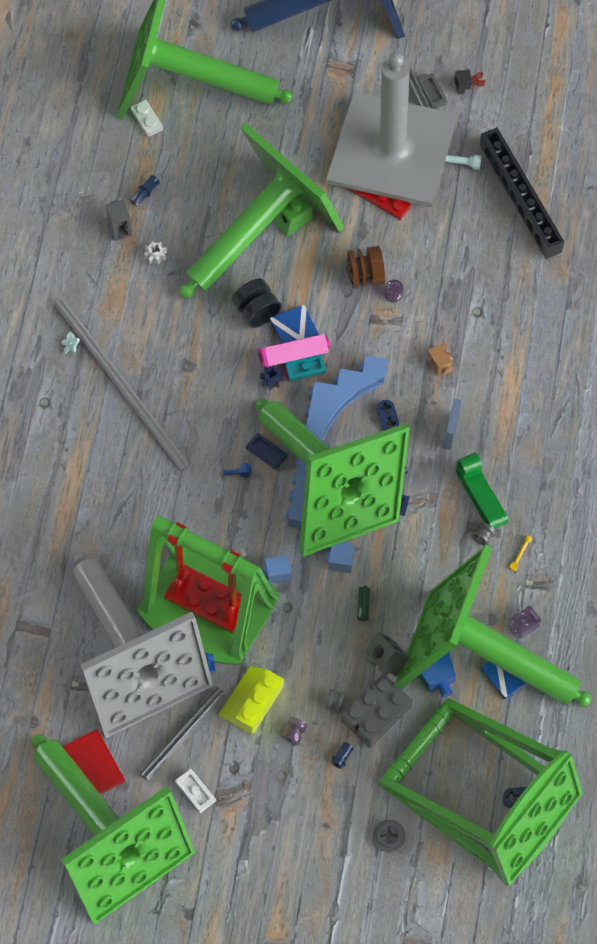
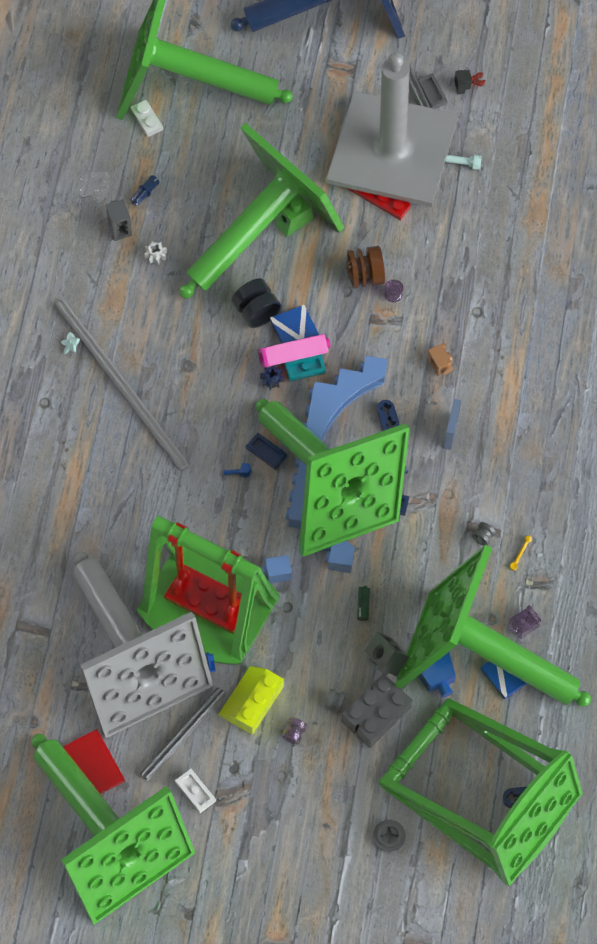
dark blue pin [331,742,354,769] -> none
green beam [456,452,508,529] -> none
black brick [480,127,564,259] -> none

